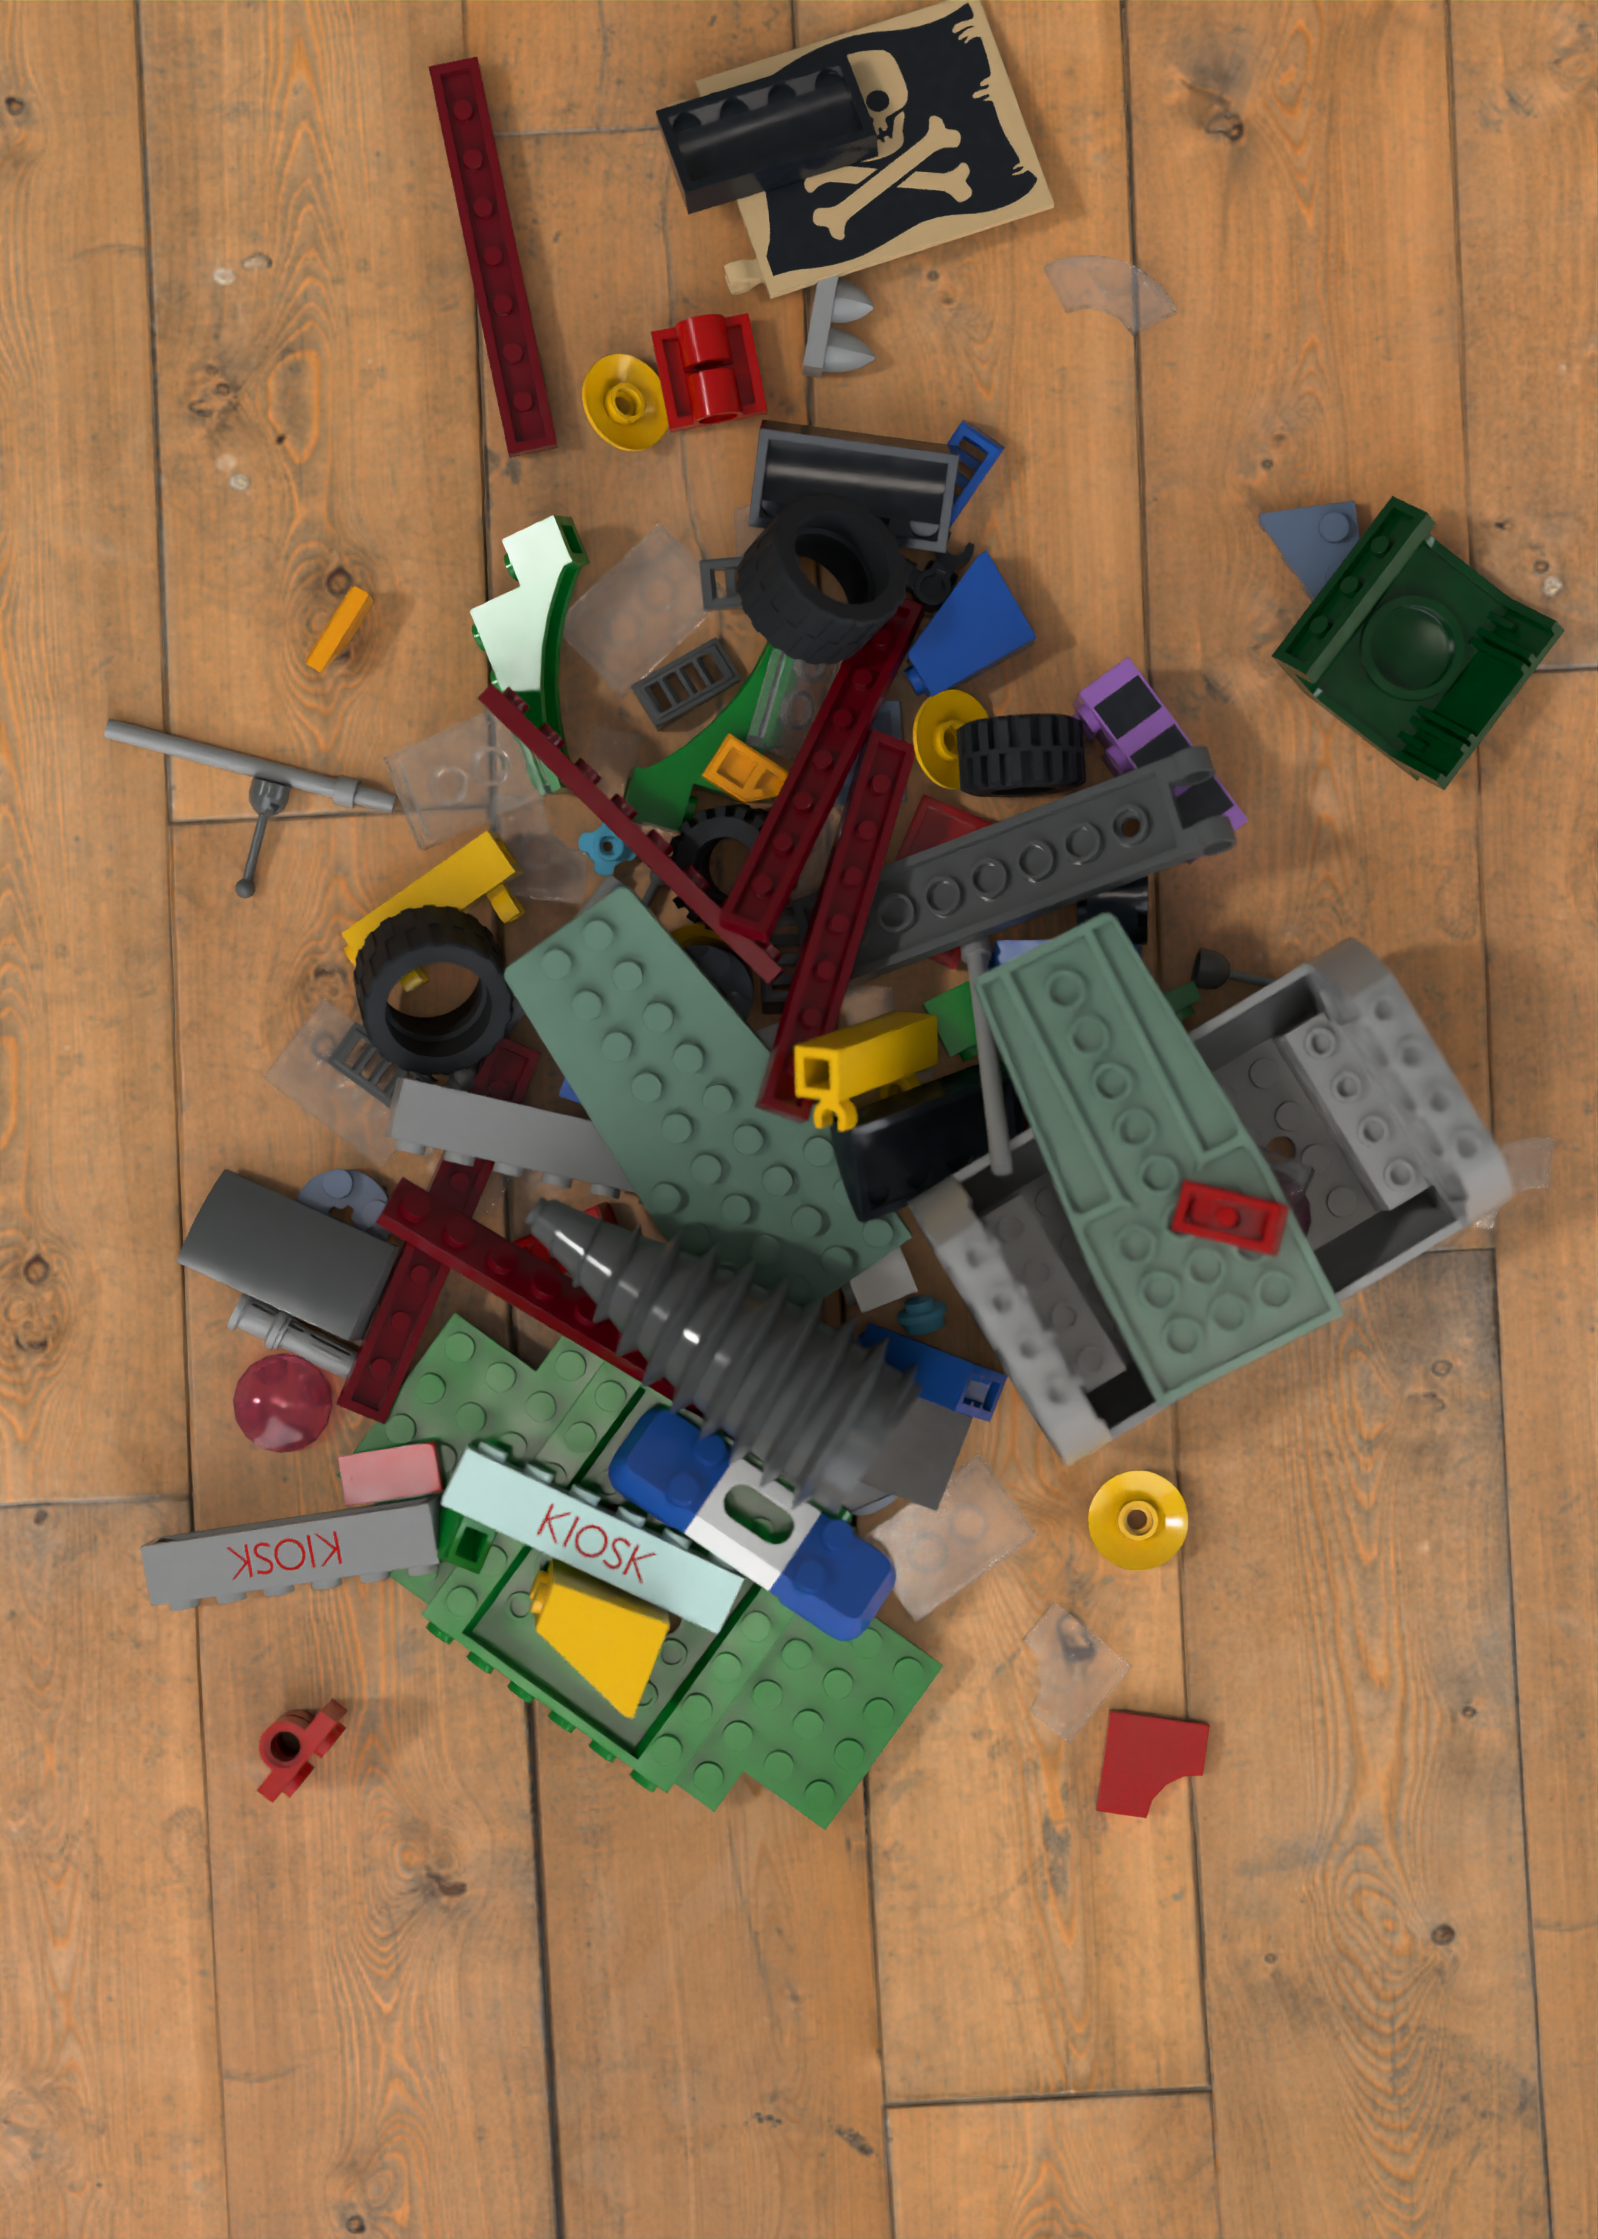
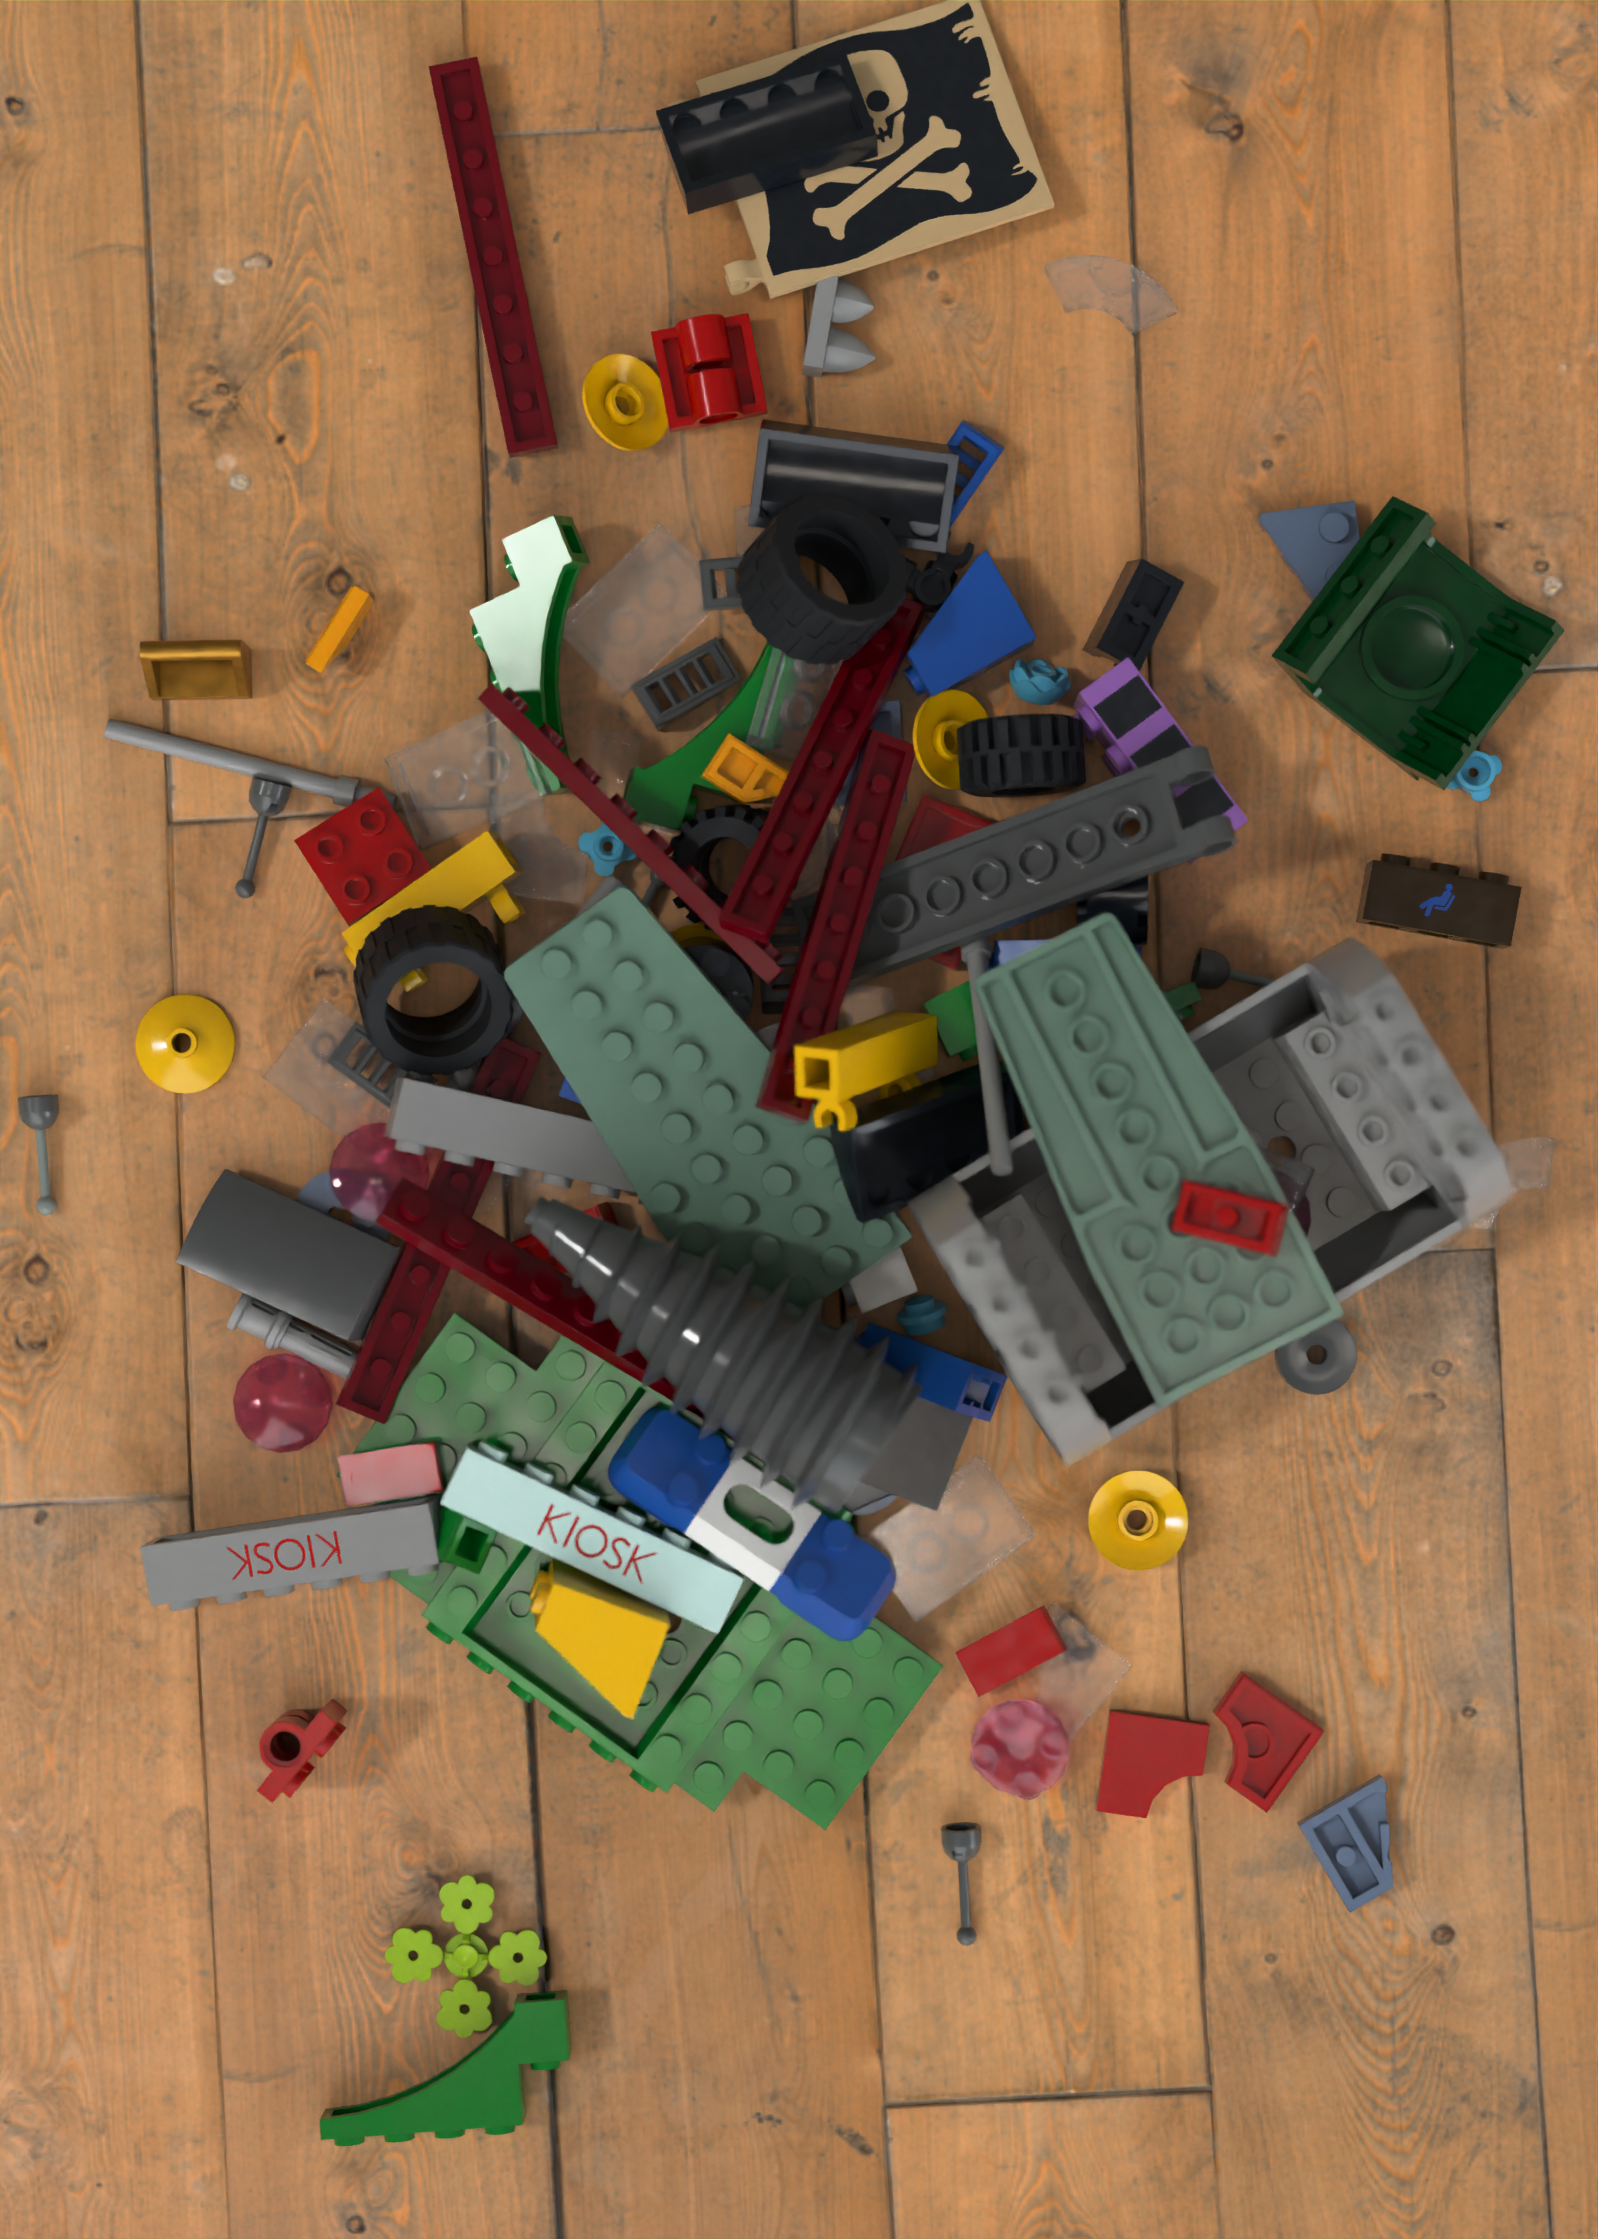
none -> hinge [18,1094,59,1215]
none -> yellow dish [135,994,236,1094]
none -> pearl gold tile [139,640,252,700]
none -> red plate [294,787,431,926]
none -> green arch [319,1990,572,2146]
none -> clear pink dish [329,1122,430,1222]
none -> lime plant [385,1874,547,2038]
none -> dark grey hinge [941,1822,982,1946]
none -> red tile [955,1605,1068,1697]
none -> clear pink dish [970,1700,1070,1800]
none -> medium azure plate [1009,659,1072,705]
none -> black hinge [1082,558,1184,671]
none -> red tile [1212,1671,1325,1813]
none -> dark grey piece [1275,1319,1357,1395]
none -> sand blue wing [1297,1774,1393,1912]
none -> dark brown brick [1356,853,1522,949]
none -> medium azure plate [1447,749,1502,802]

